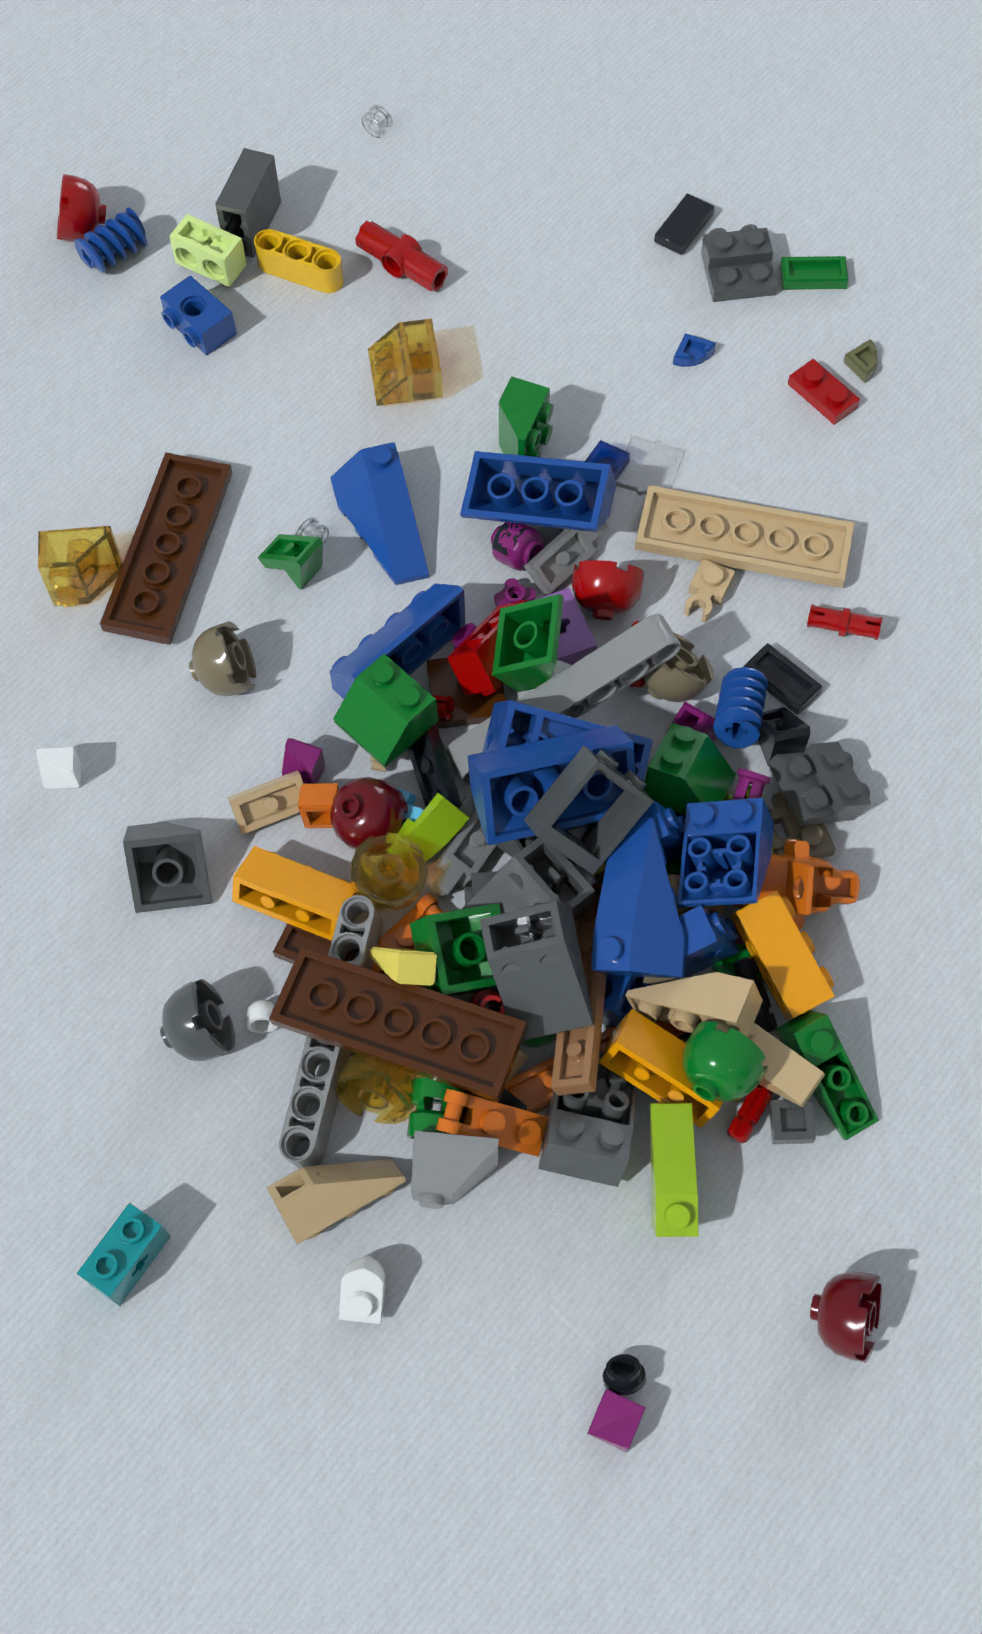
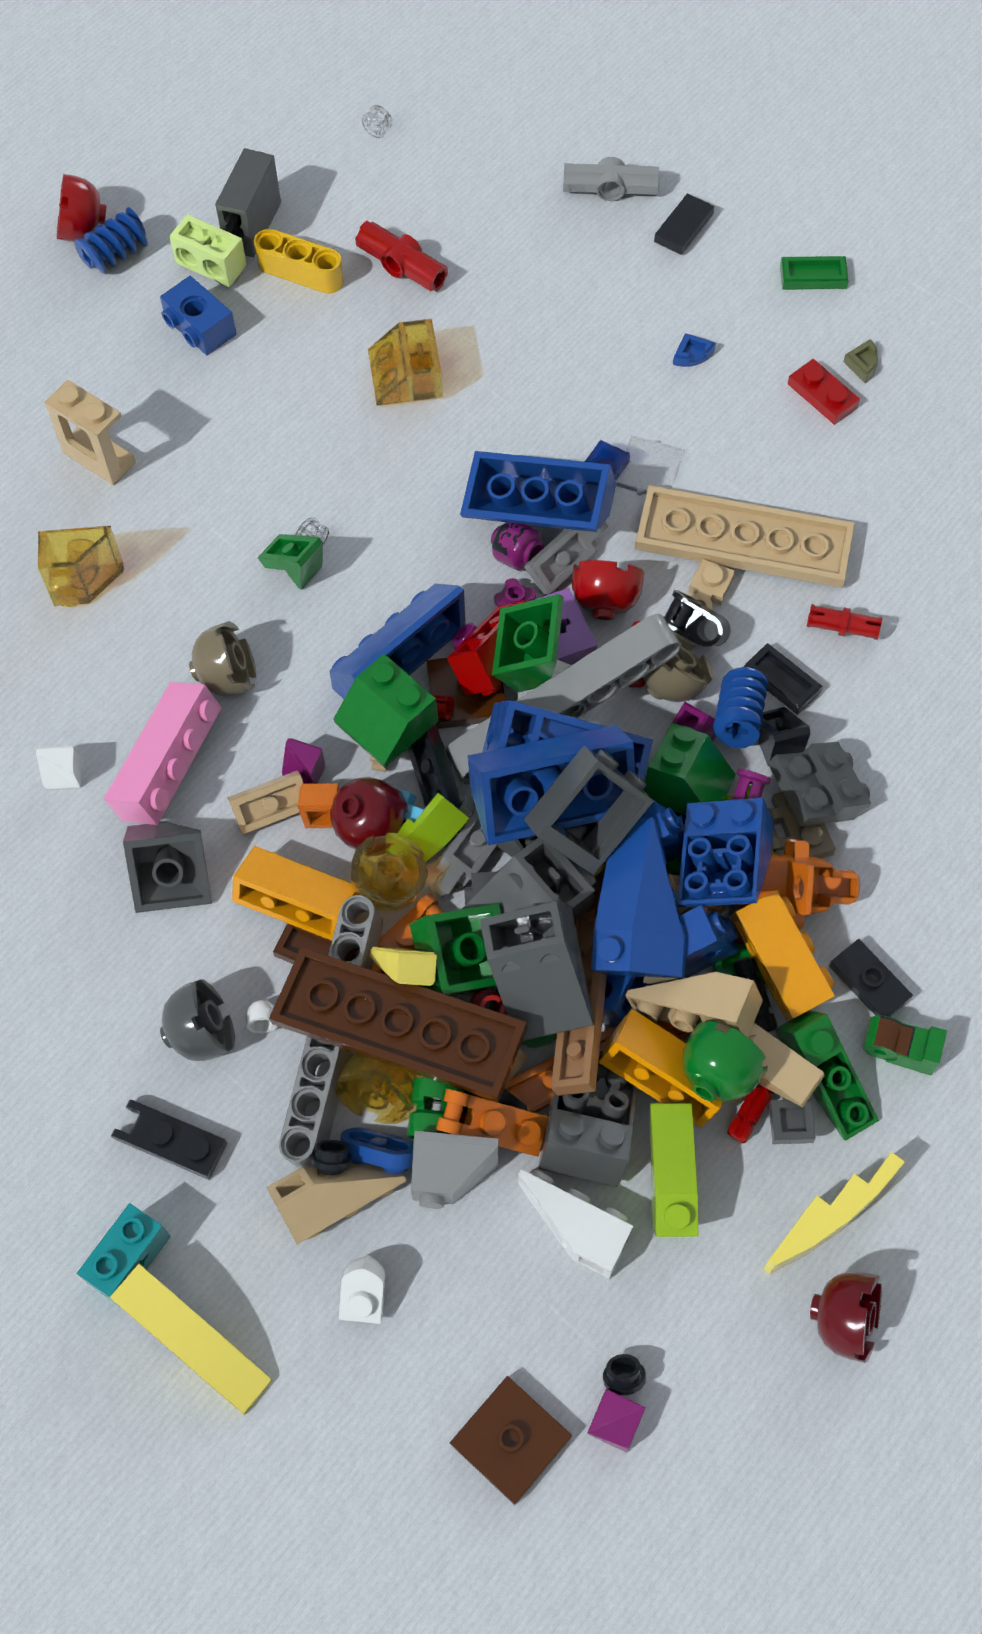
reddish brown plate [100,452,232,645] -> none
blue wedge [330,442,429,585] -> none
green slope [498,376,554,457] -> none
dark grey plate [701,224,778,302] -> none
none -> tan window [45,380,136,485]
none -> bright pink brick [104,682,222,825]
none -> light yellow slope [110,1264,273,1415]
none -> black hinge [111,1100,228,1180]
none -> black plate [311,1140,352,1175]
none -> blue plate [340,1127,414,1174]
none -> reddish brown plate [450,1376,572,1506]
none -> white slope [518,1169,633,1279]
none -> light grey piece [563,157,659,201]
none -> black piece [664,590,731,647]
none -> light yellow slope [763,1152,905,1274]
none -> black plate [829,939,914,1017]
none -> green leg [863,1016,947,1075]

